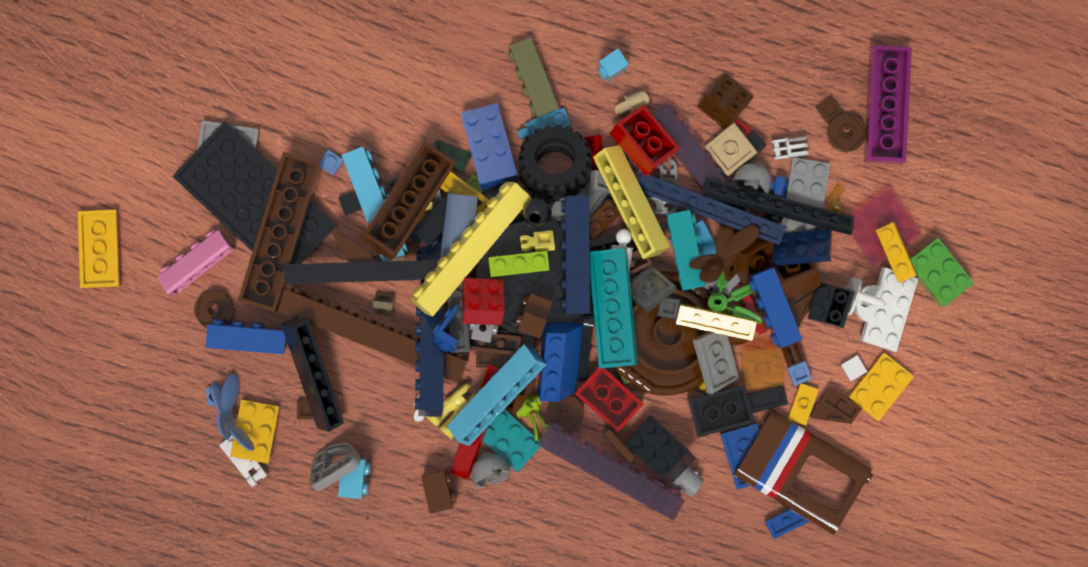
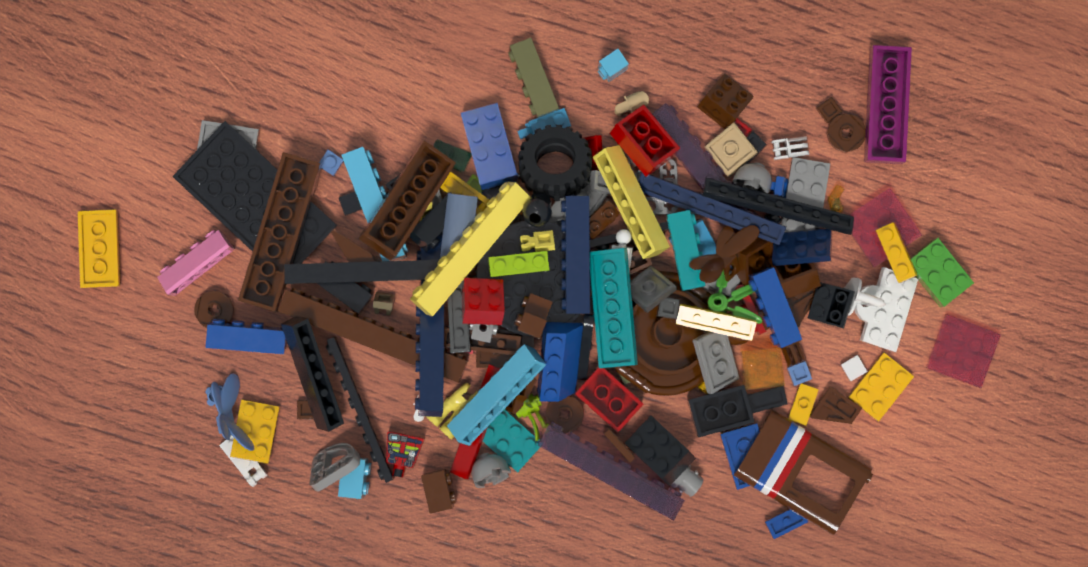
blue bracket [433,305,459,353] -> none
none -> black brick [317,261,373,314]
none -> black plate [326,337,394,483]
none -> torso [386,431,425,478]
none -> clear pink plate [926,314,1001,388]

